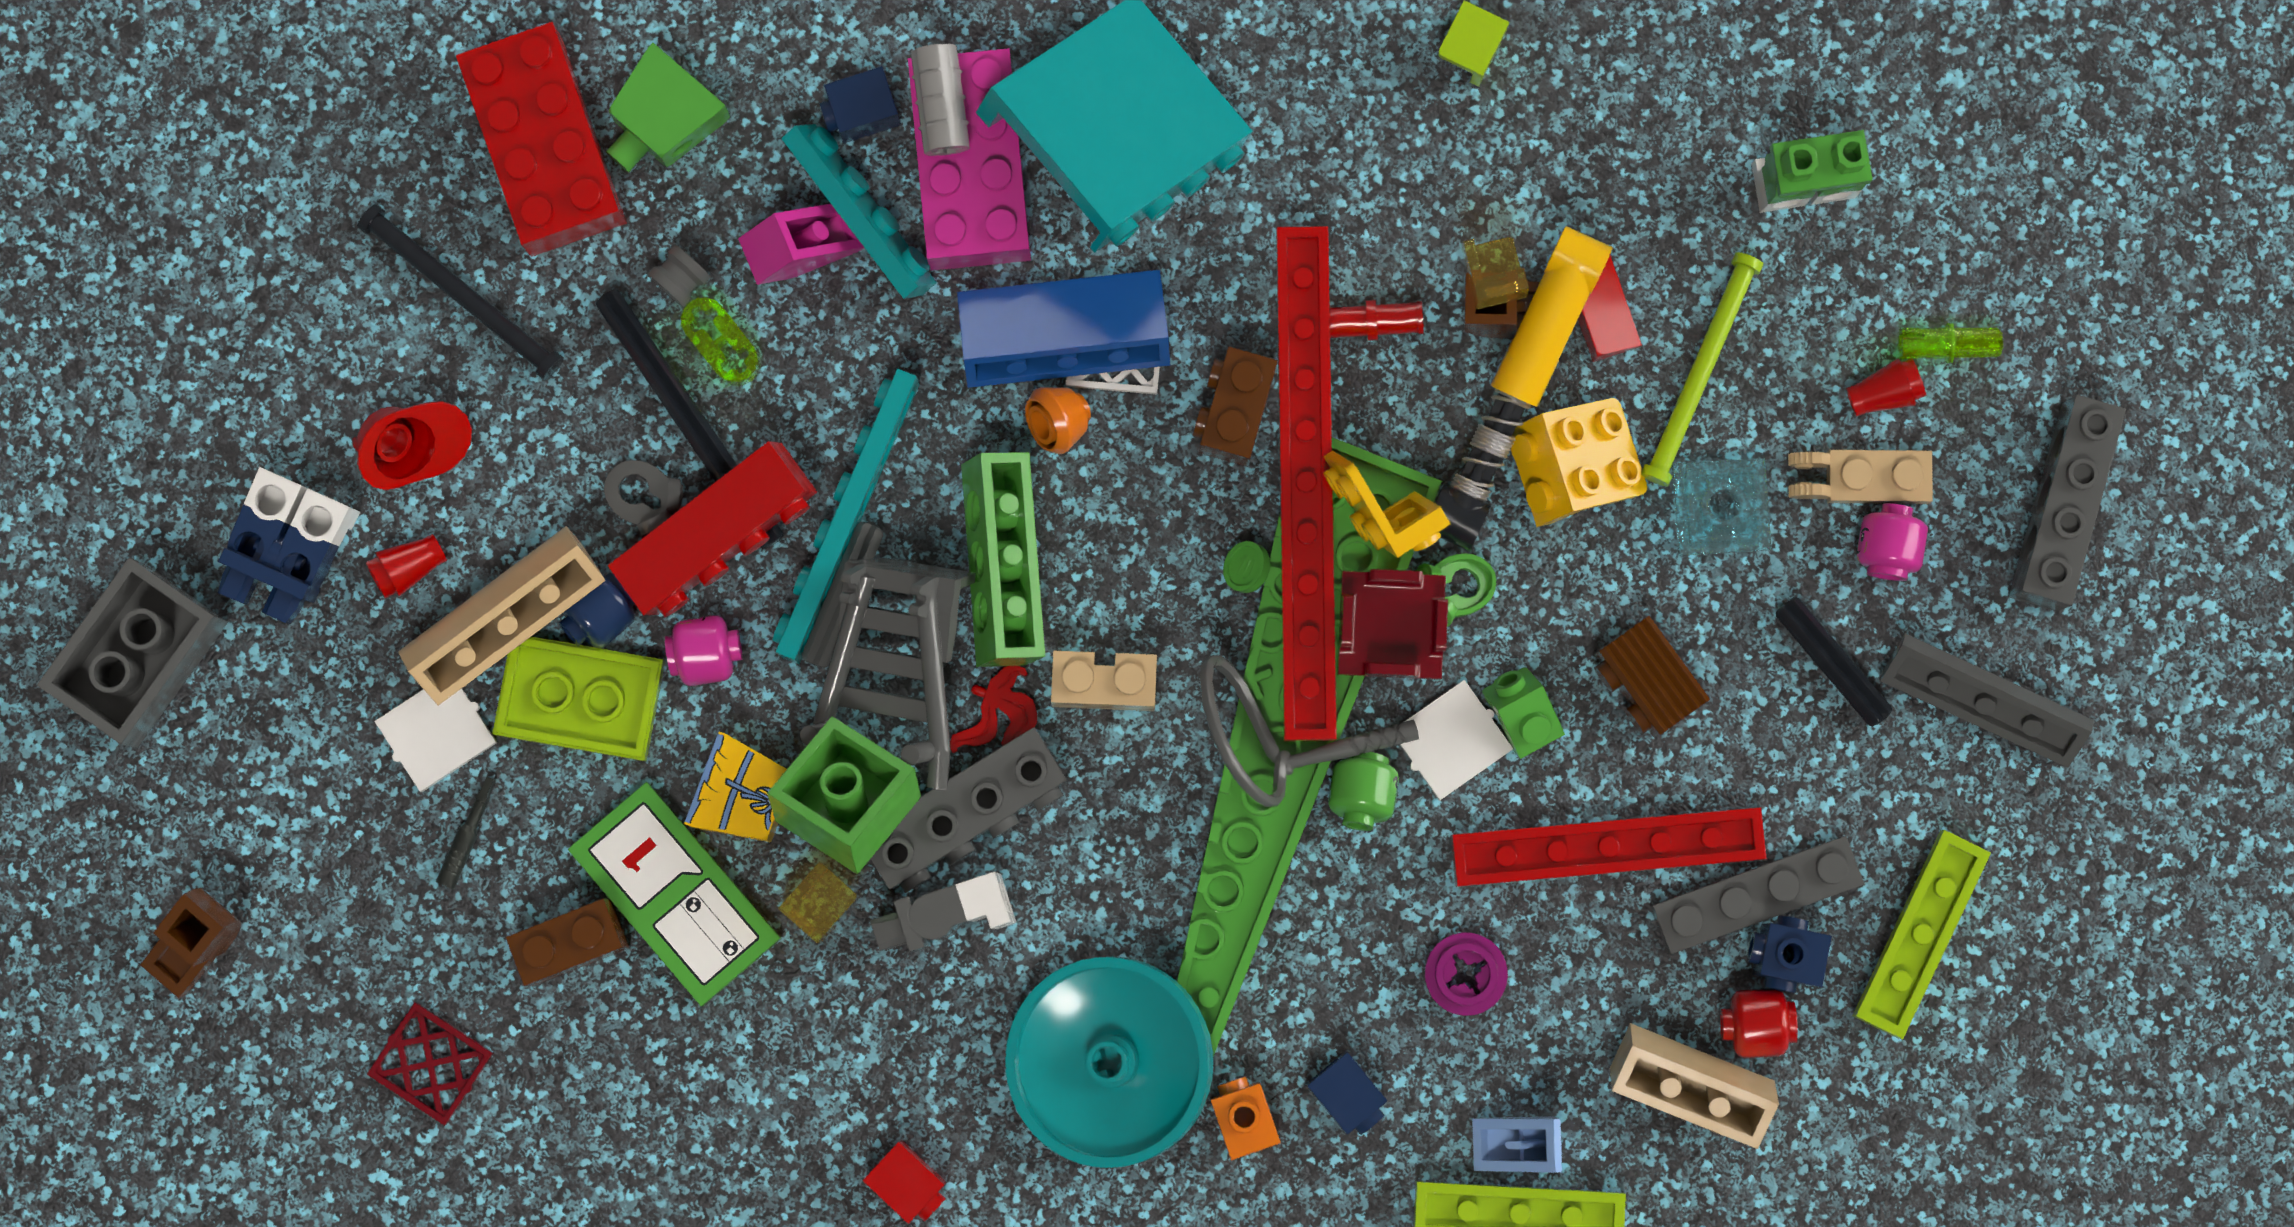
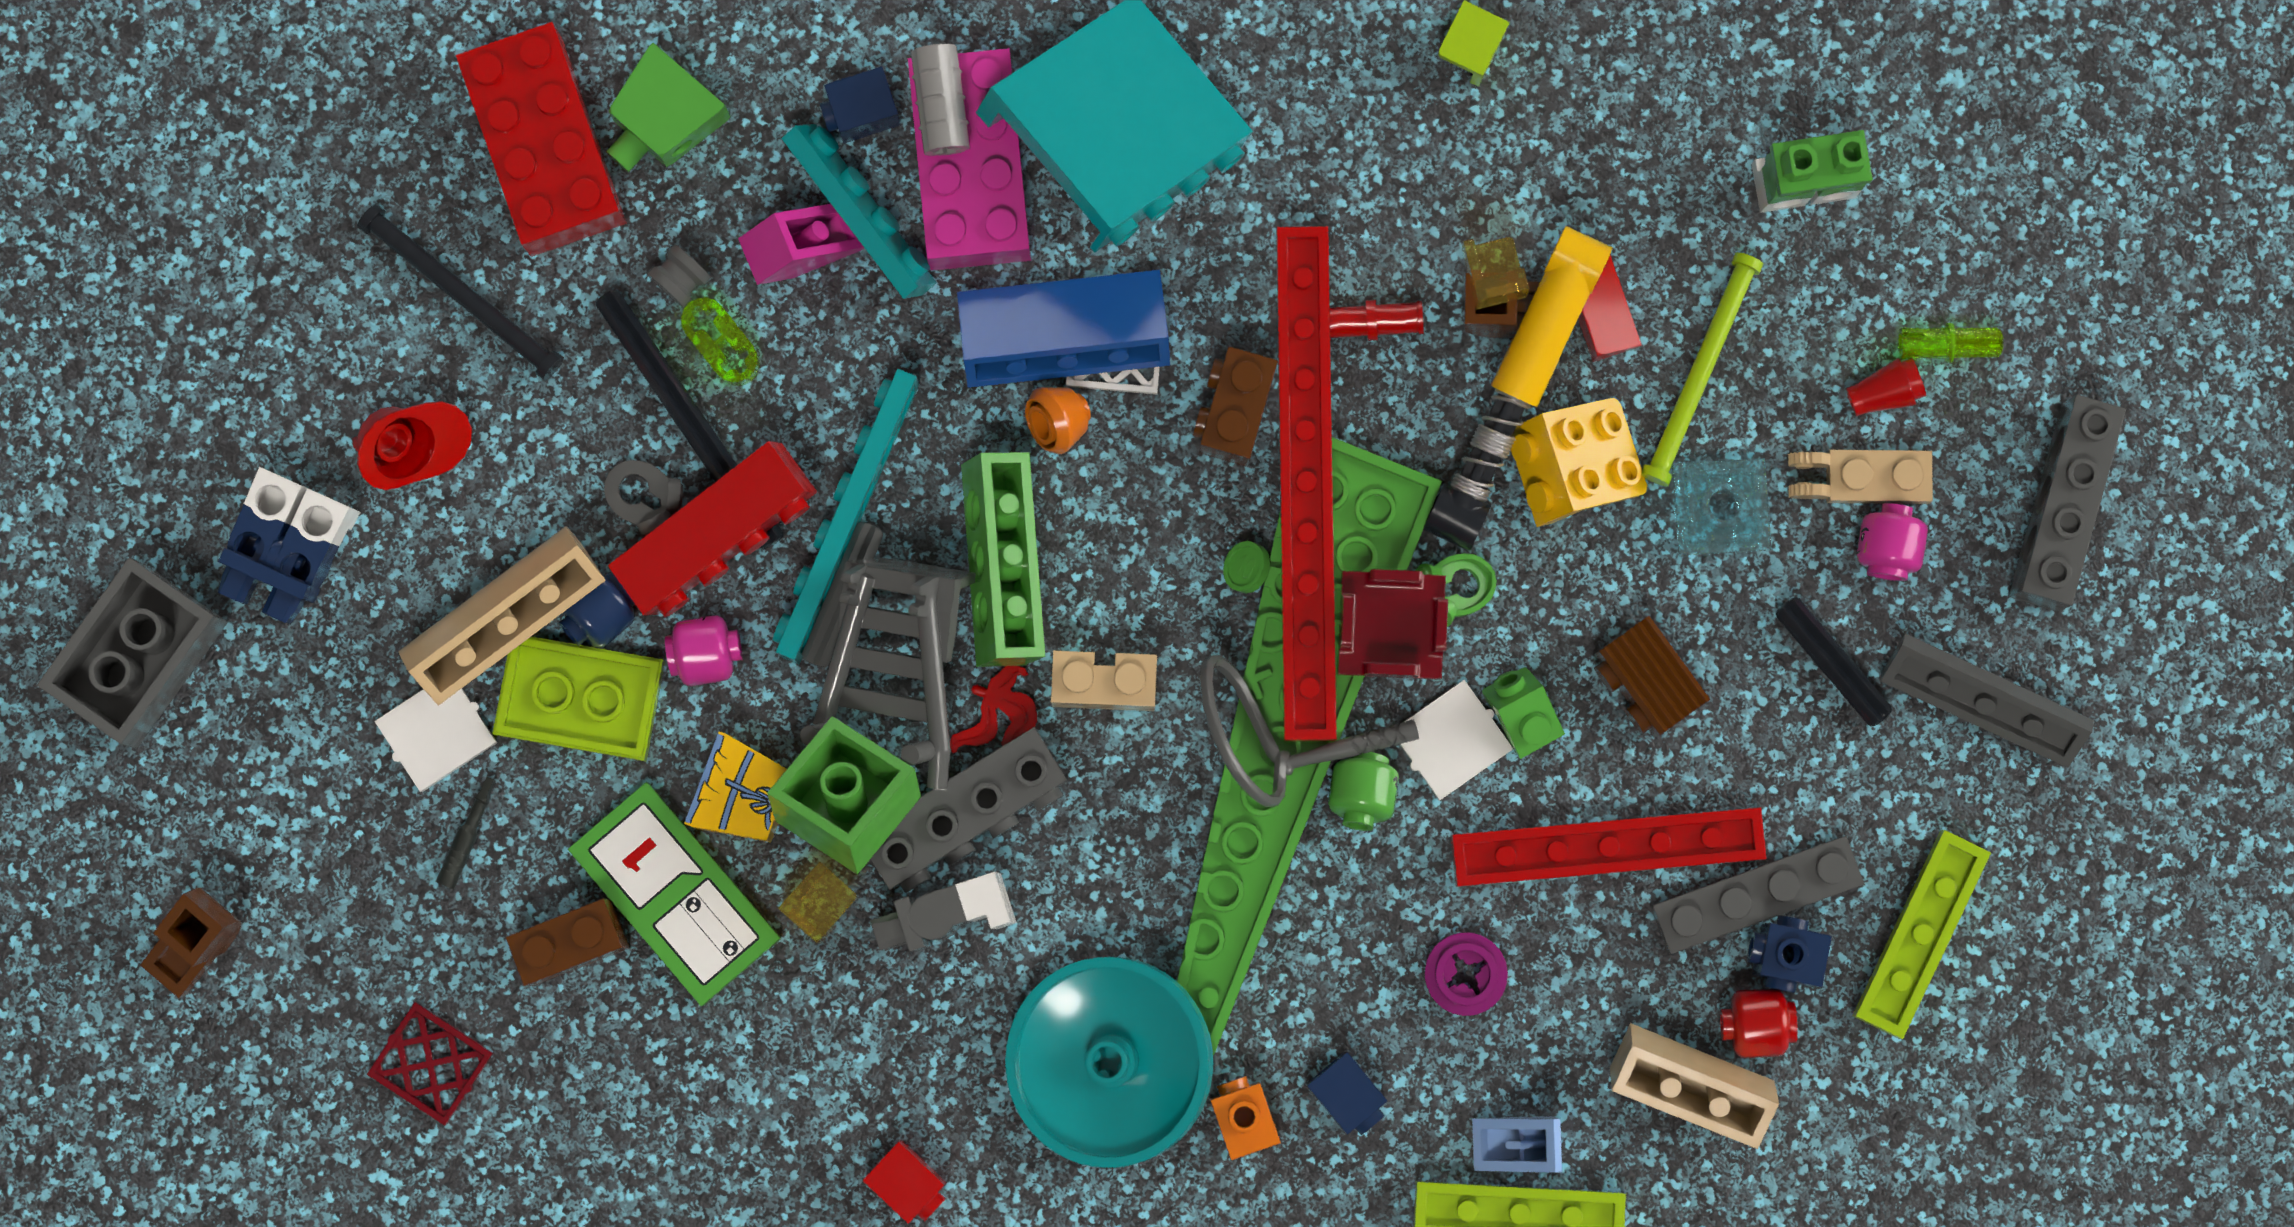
red cone [366,534,447,599] -> none
yellow bracket [1324,451,1450,558] -> none

